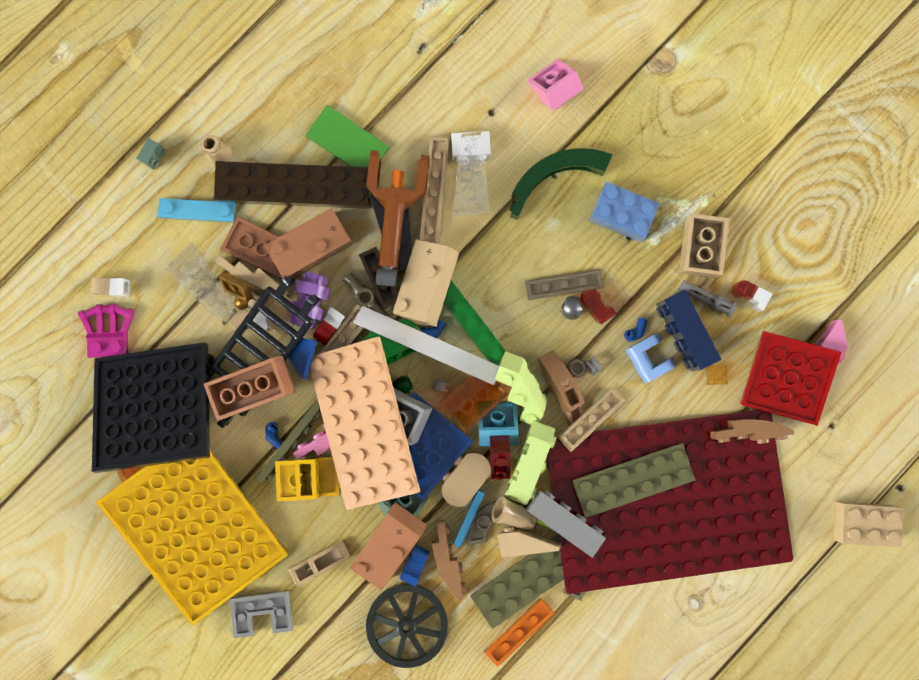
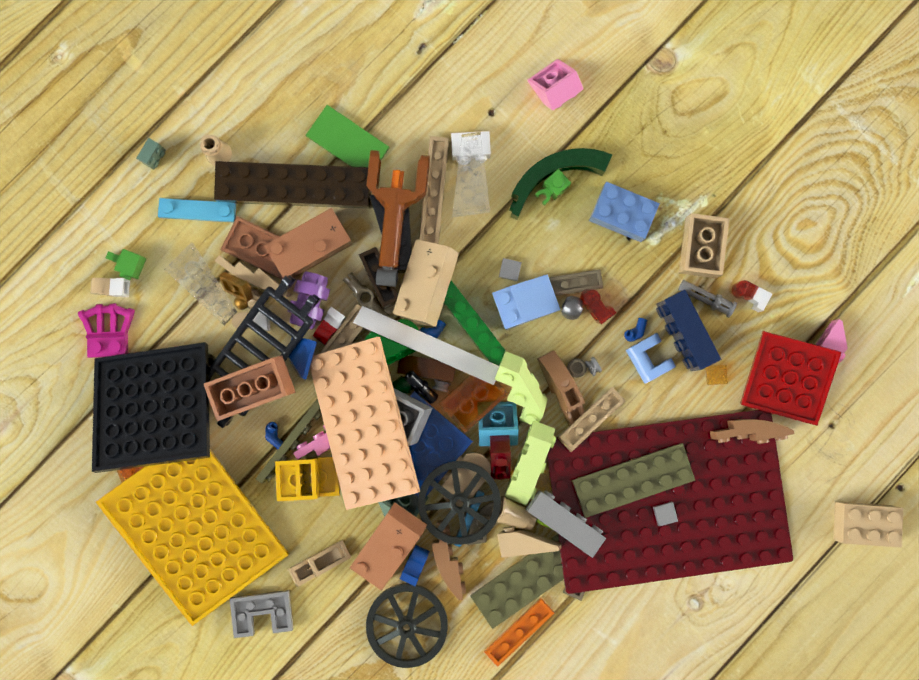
none -> bright green brick [106,249,147,280]
none -> reddish brown slope [397,356,455,382]
none -> black pin [404,370,438,404]
none -> pearl dark grey wheel [418,461,501,545]
none -> light blue slope [492,274,561,330]
none -> light grey tile [499,258,522,281]
none -> bright green brick [535,169,571,206]
none -> light grey tile [653,502,678,526]

